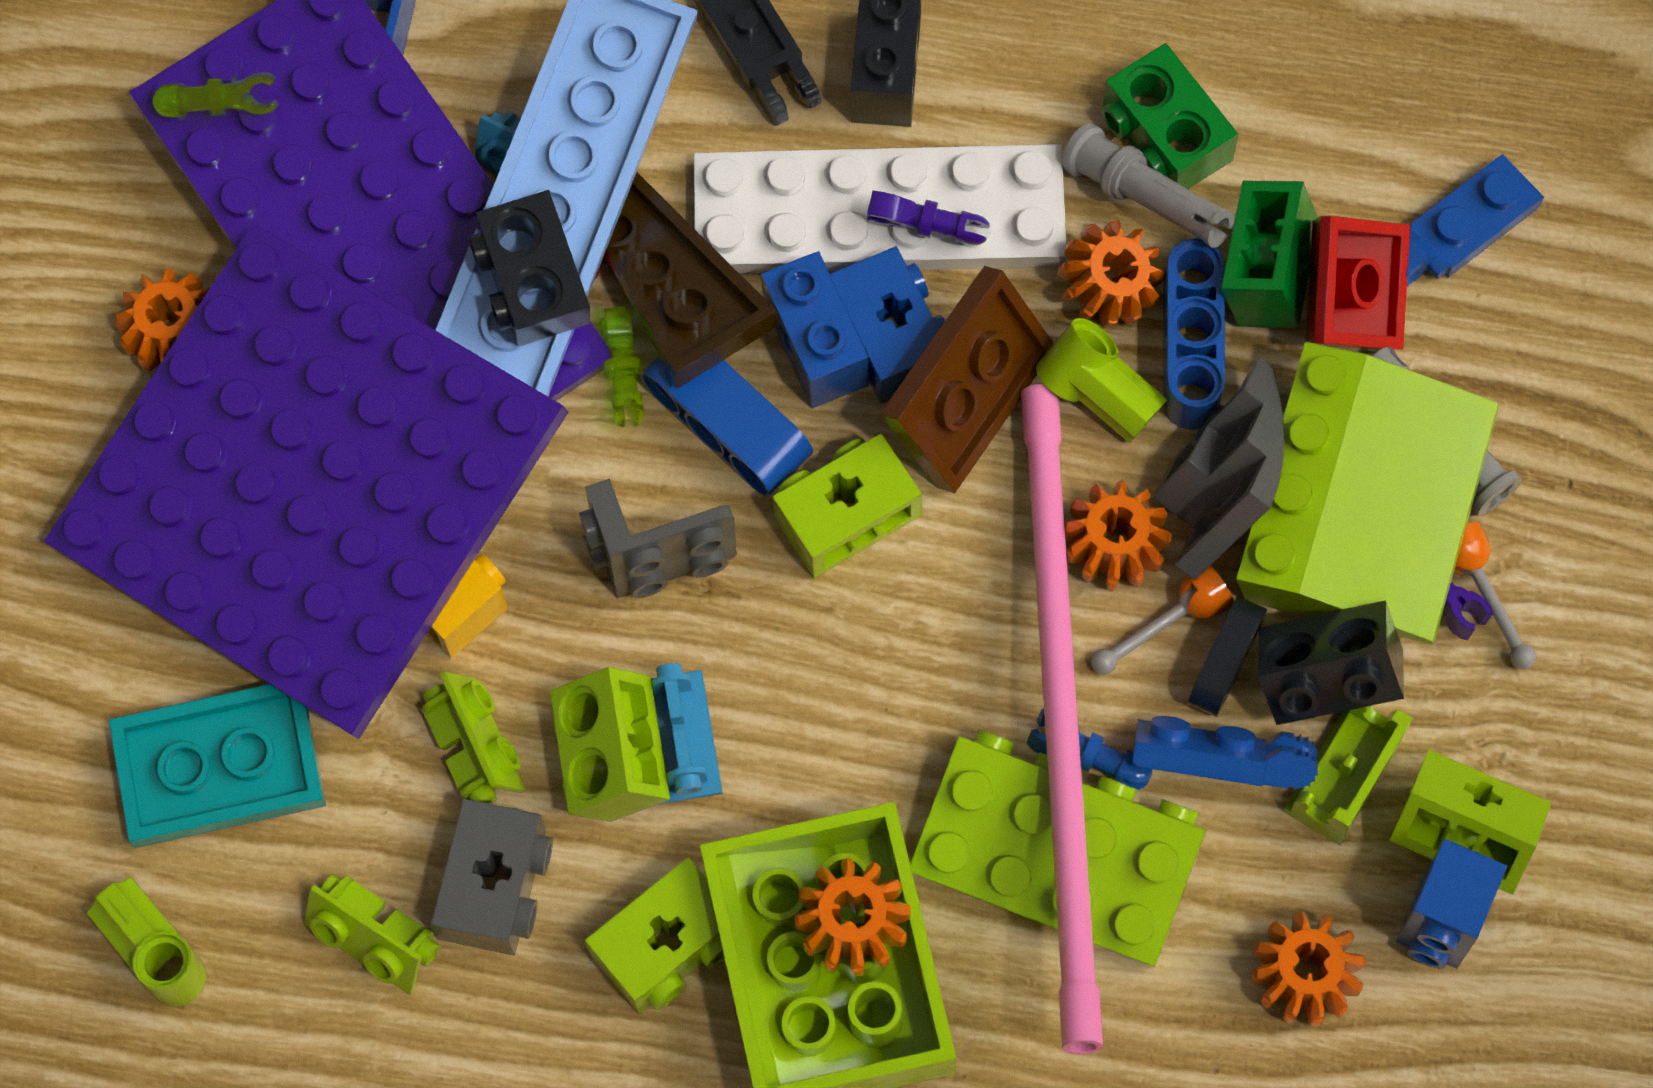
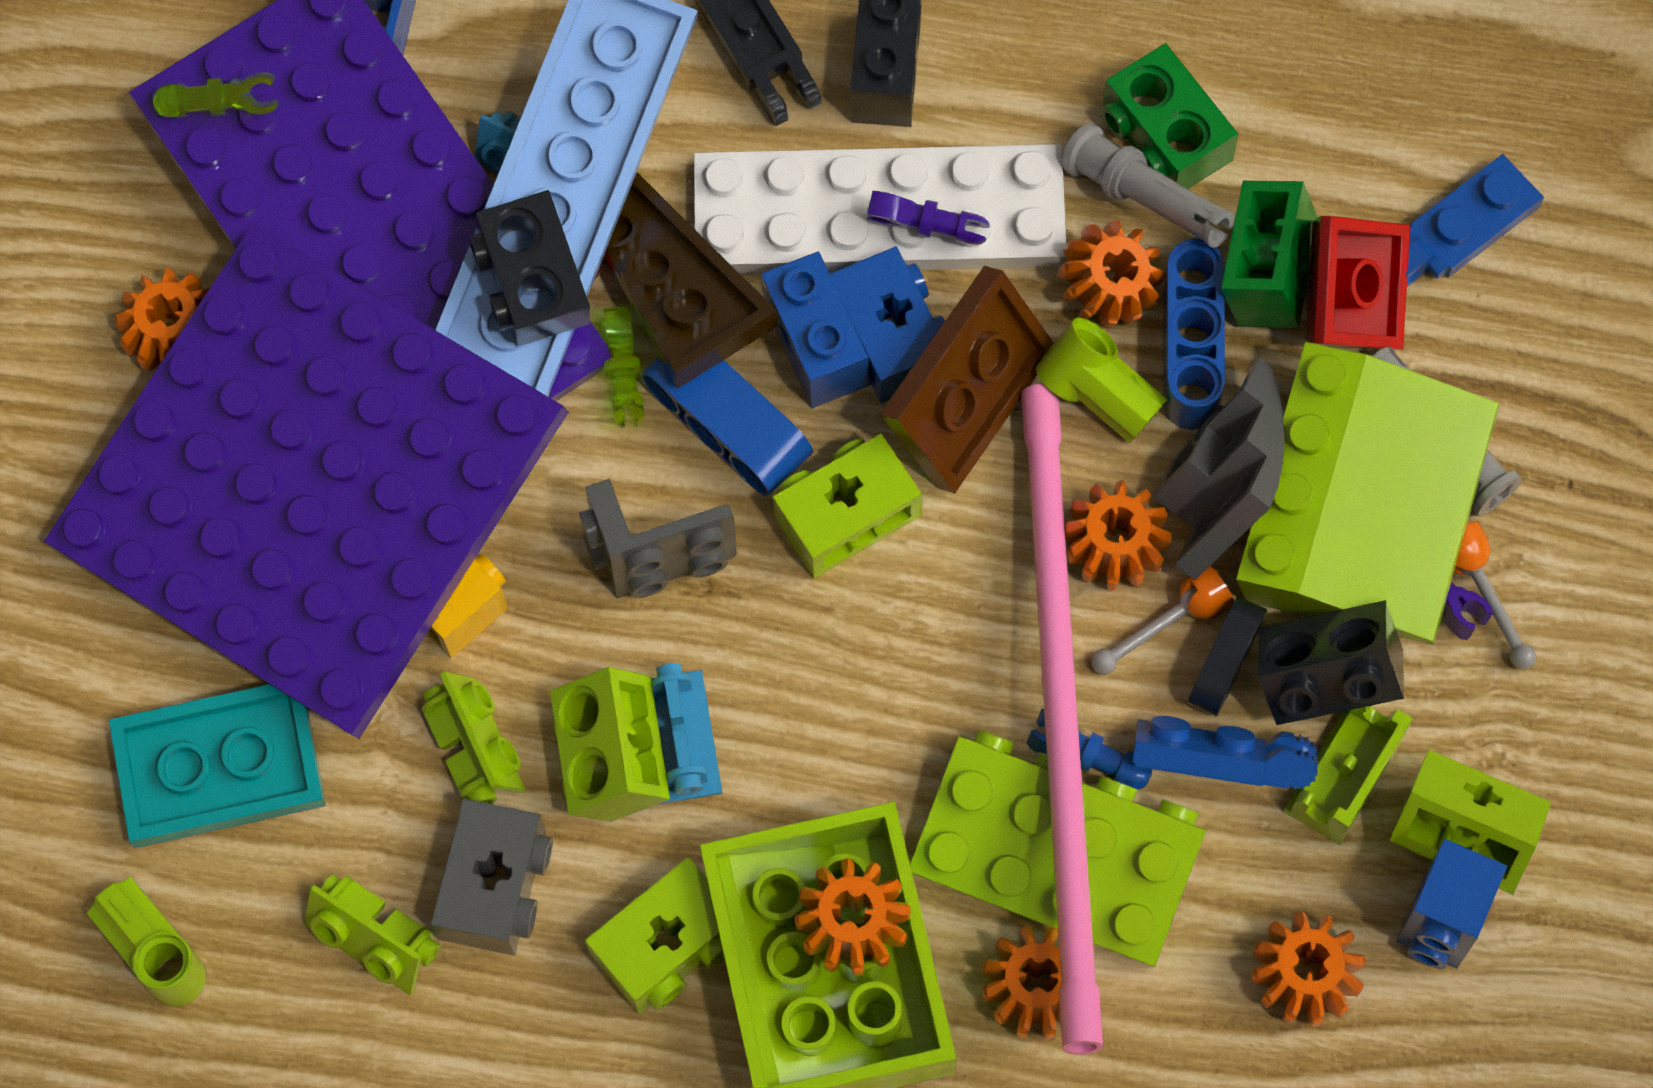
none -> orange gear [982,925,1061,1040]

